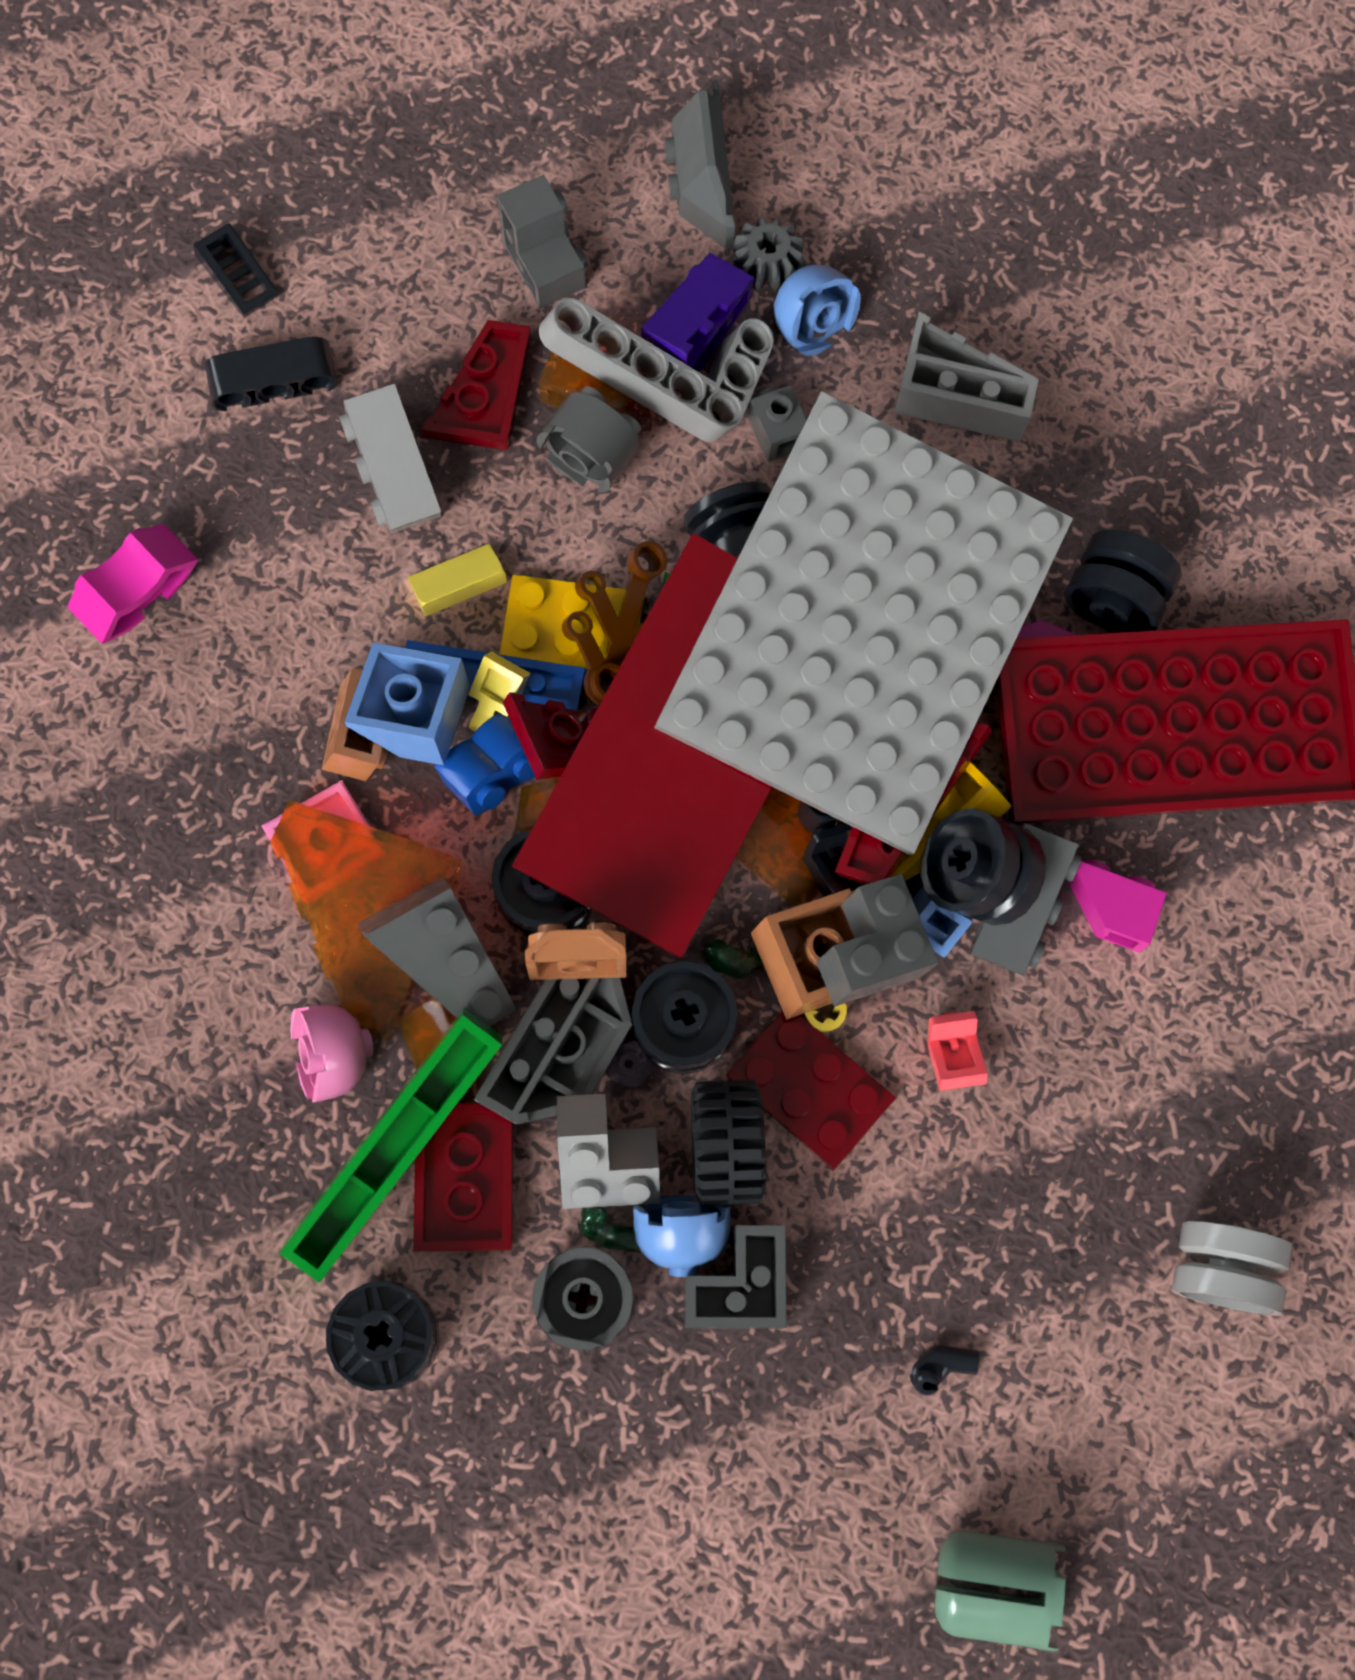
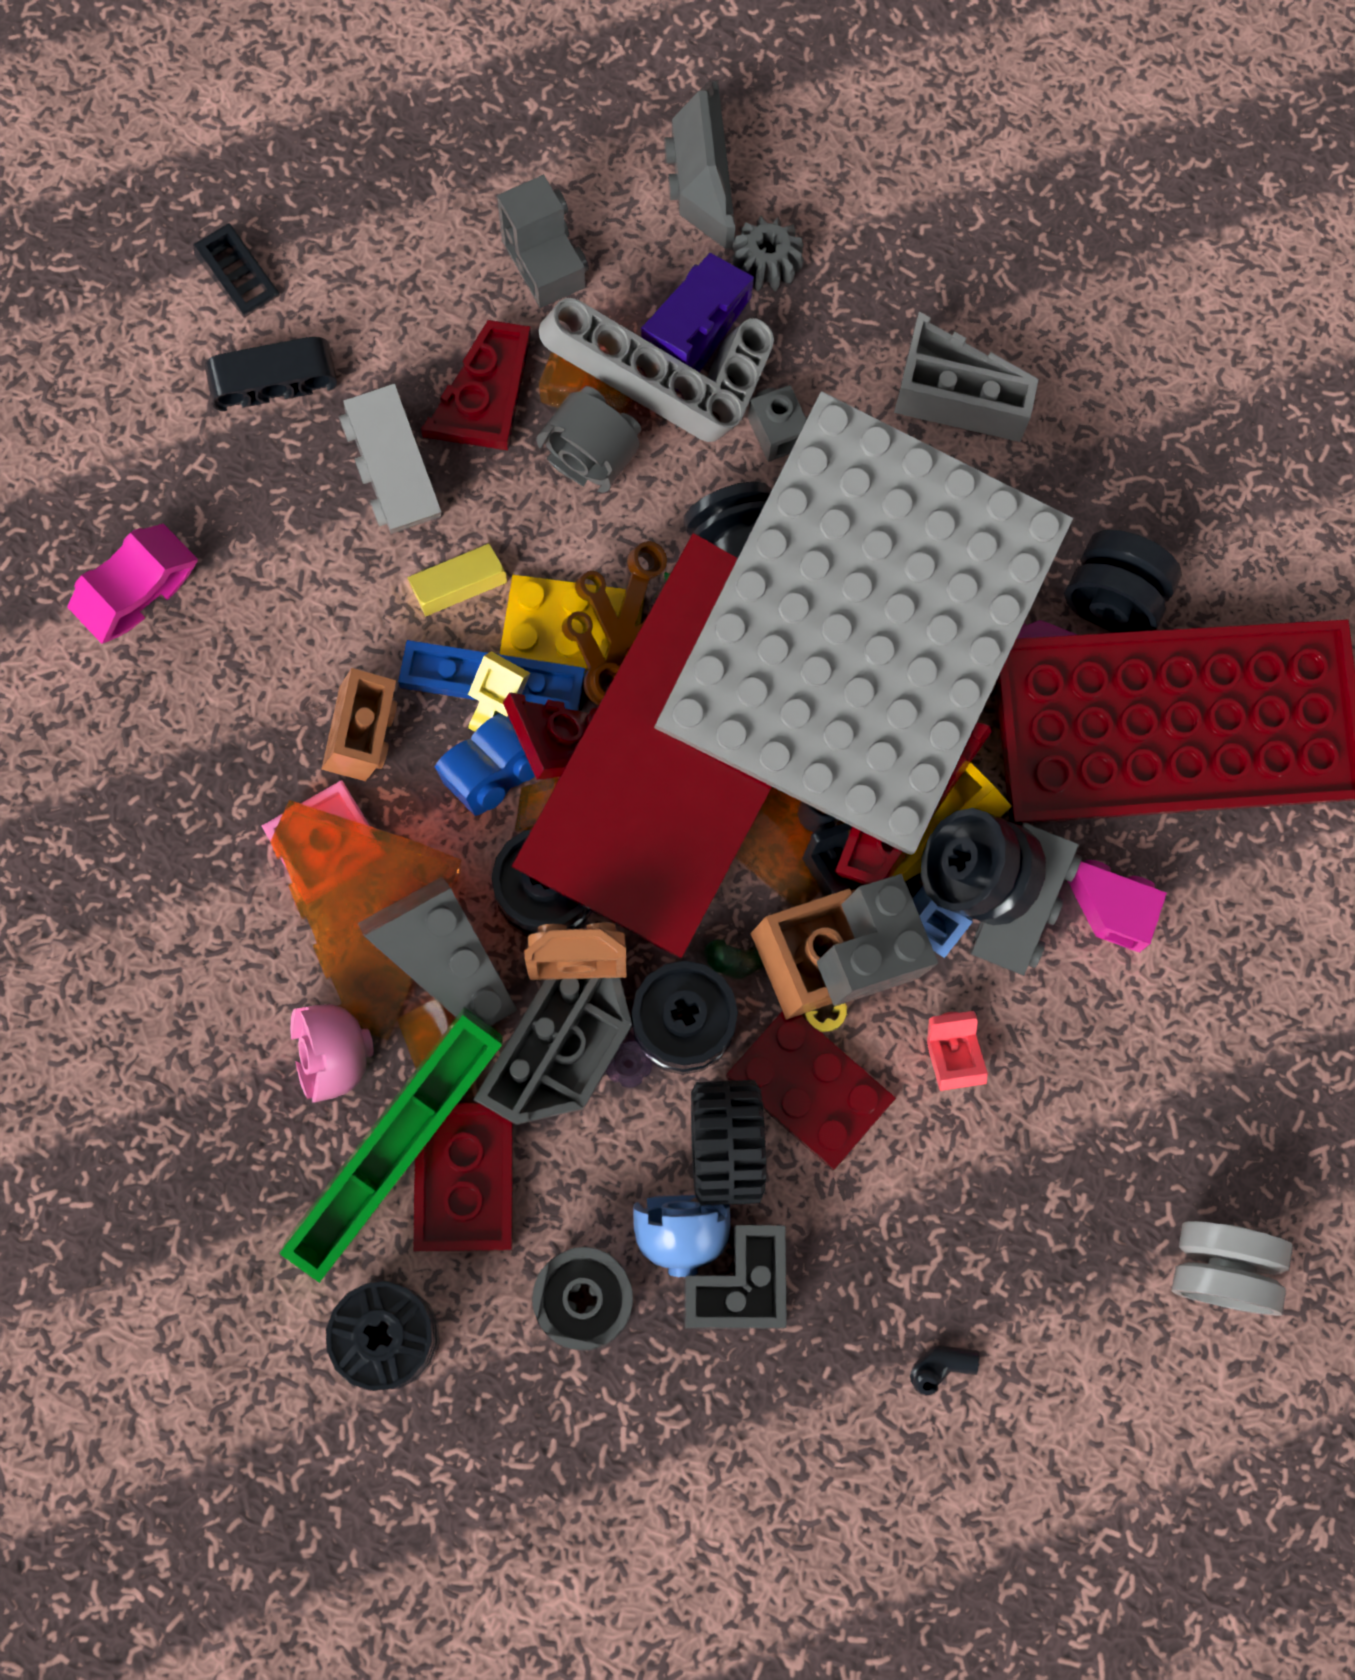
medium blue slope [345,642,470,766] -> none
light grey brick [557,1093,660,1209] -> none
clear green arm [577,1207,640,1253] -> none
medium blue cylinder [774,265,861,356] -> none
sand green cylinder [934,1530,1066,1653] -> none

